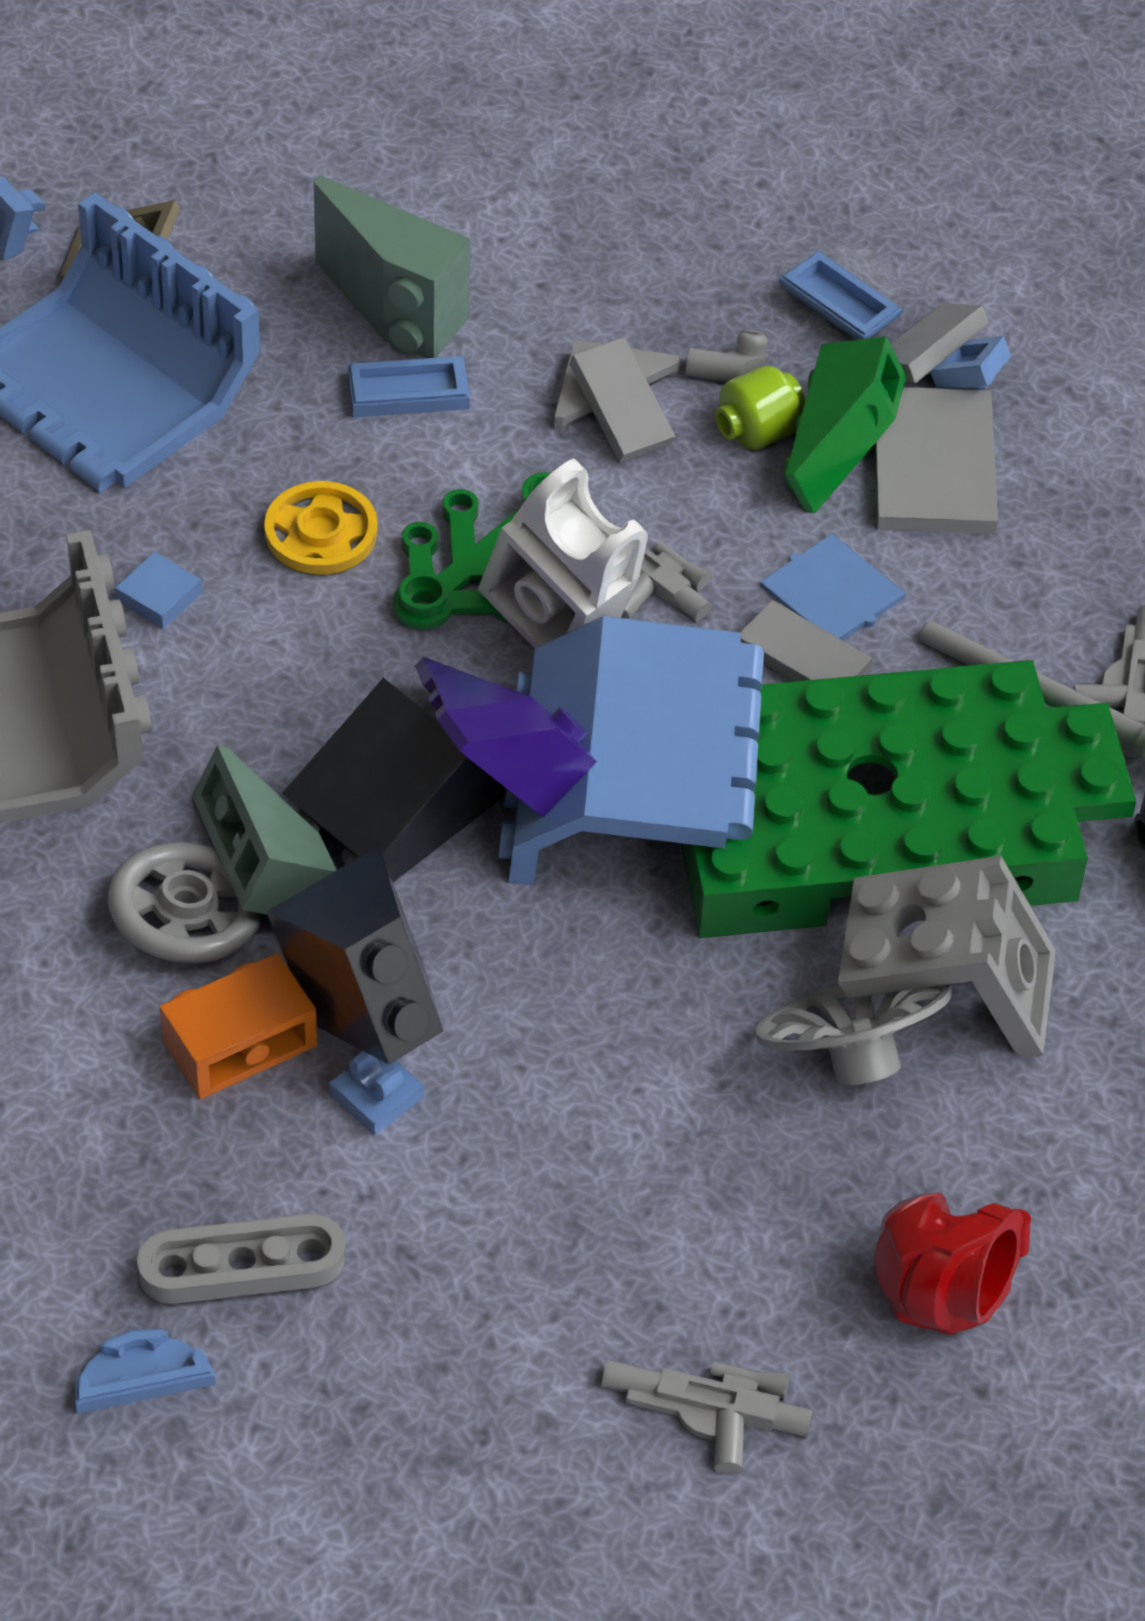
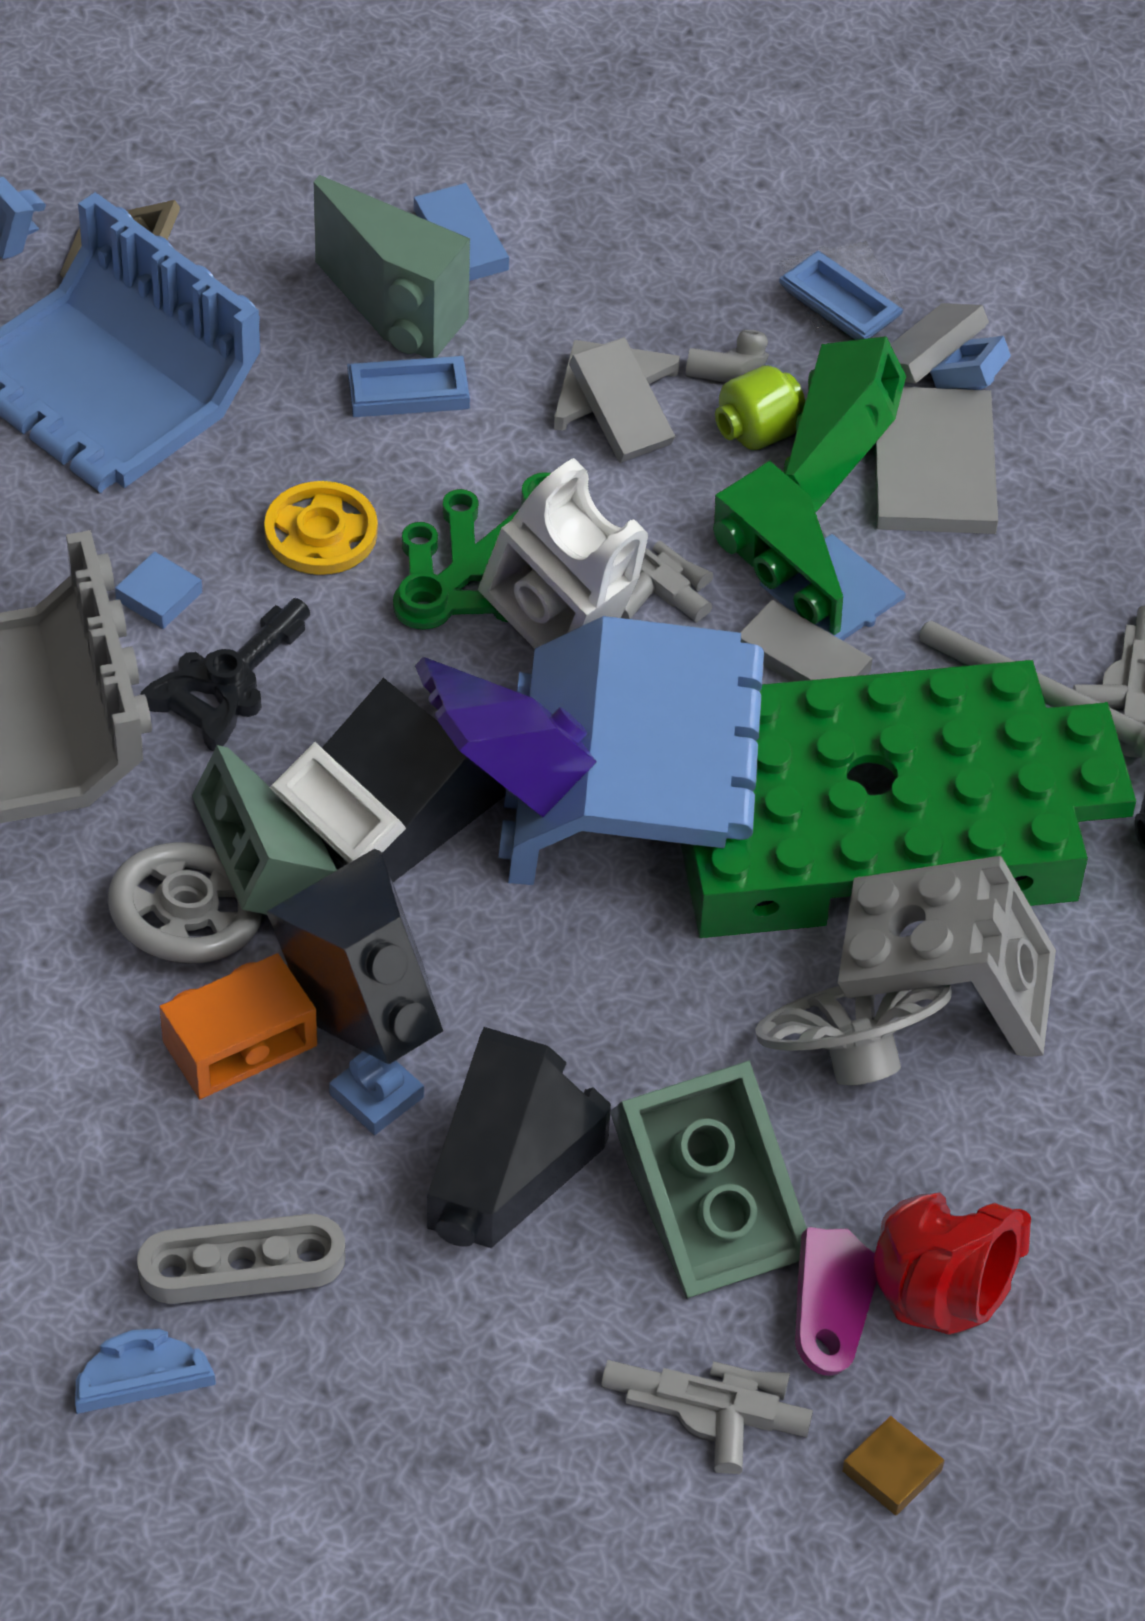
none -> black piece [140,598,310,751]
none -> white tile [269,742,406,863]
none -> medium blue tile [414,183,509,281]
none -> black slope [427,1027,611,1248]
none -> sand green slope [610,1060,807,1299]
none -> green slope [713,461,843,635]
none -> magenta piece [795,1227,877,1376]
none -> pearl gold tile [842,1416,945,1516]

